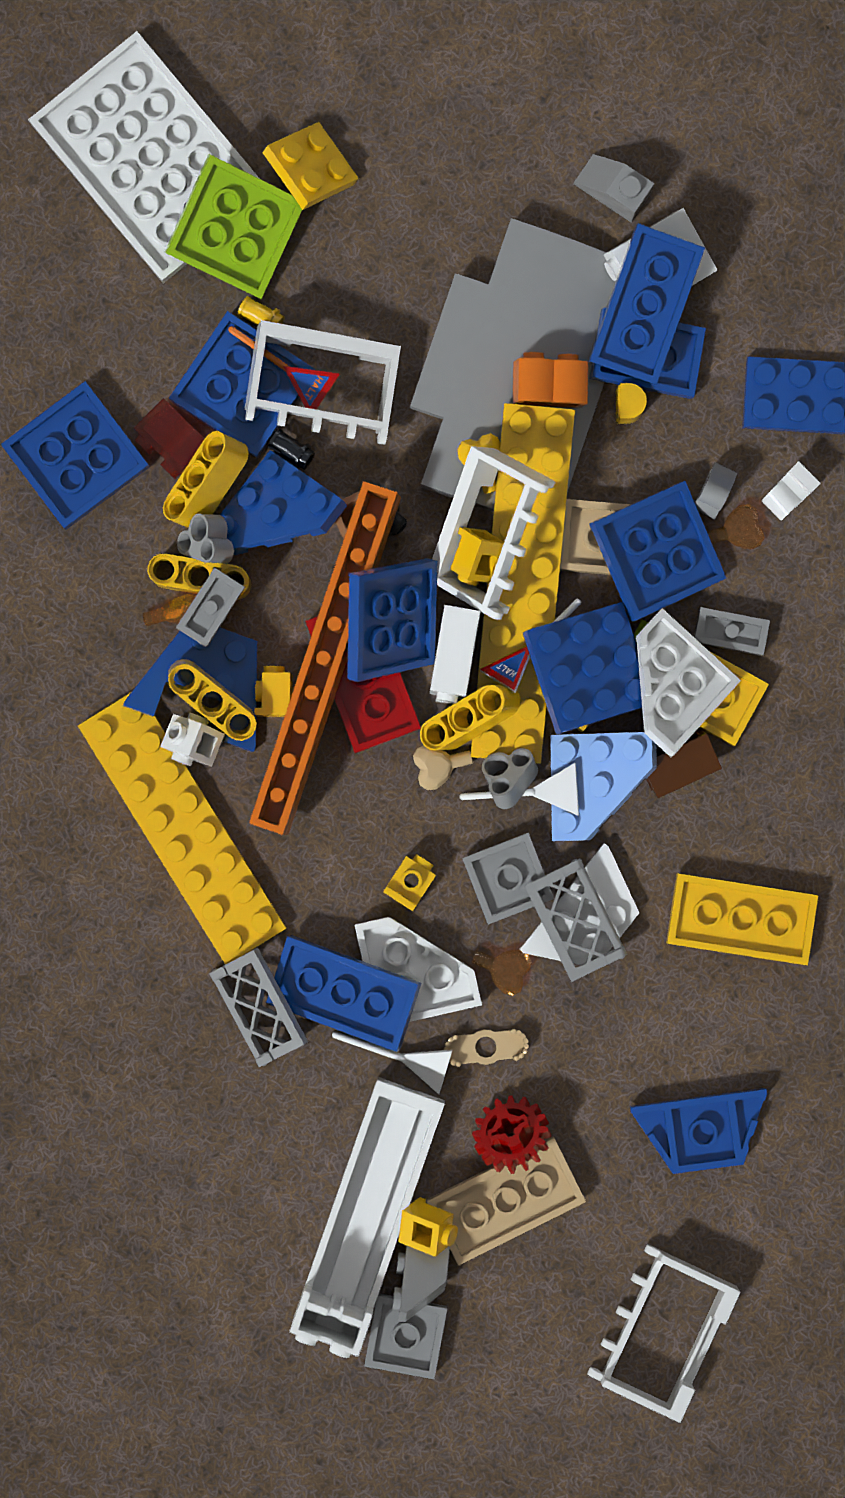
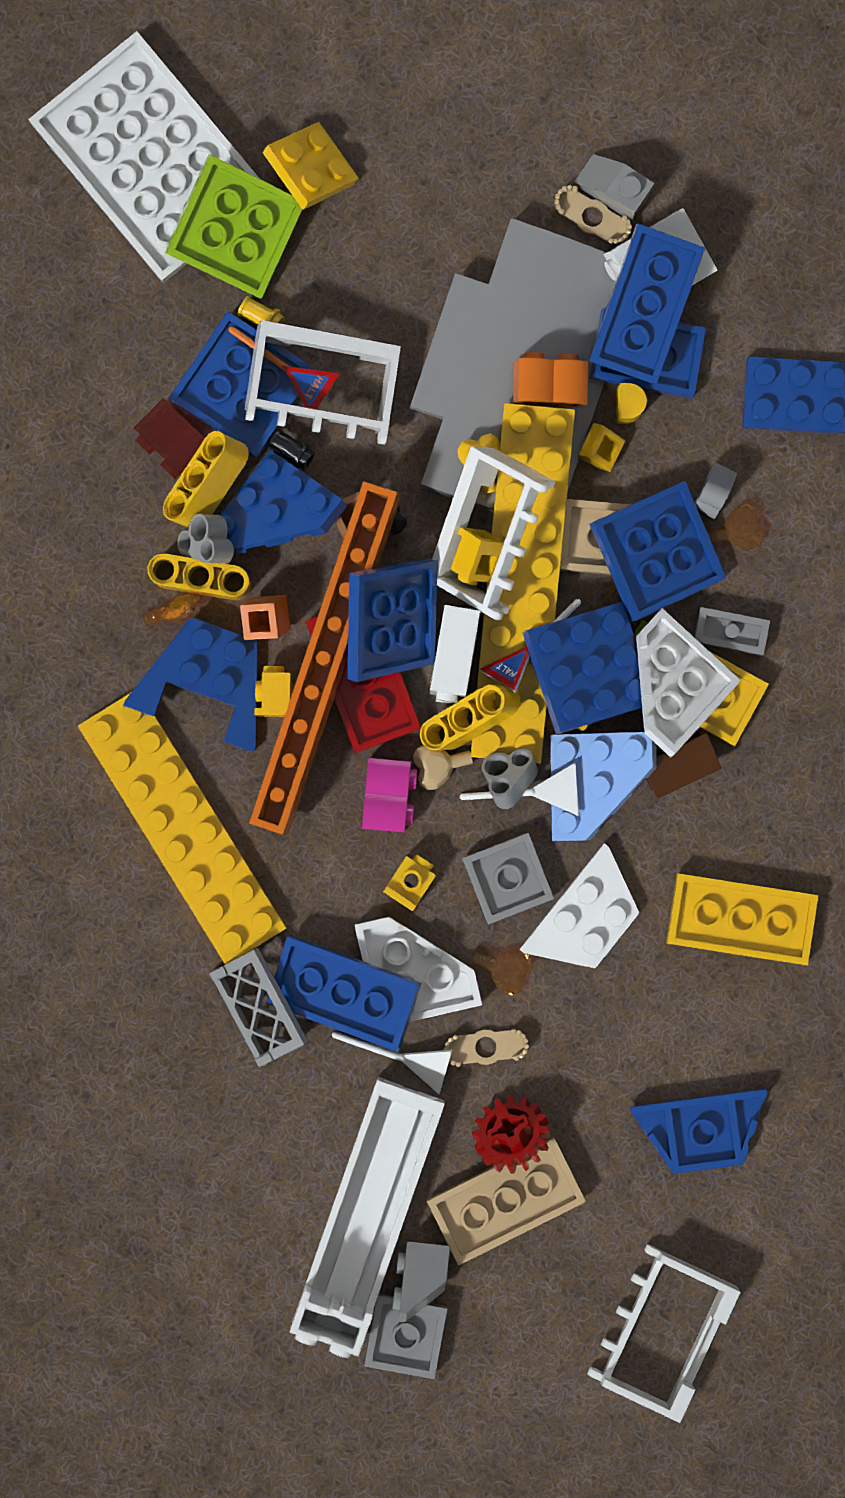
blue plate [1,381,150,530] -> none
white brick [160,713,225,767] -> none
yellow beam [168,659,256,741] -> none
light grey plate [176,567,245,647] -> none
yellow brick [398,1197,458,1257] -> none
light grey window [524,858,628,982] -> none
white leg [761,461,821,520] -> none
none -> orange brick [240,595,291,640]
none -> dark pink brick [362,758,417,833]
none -> tan piece [554,185,632,245]
none -> yellow brick [578,423,626,472]

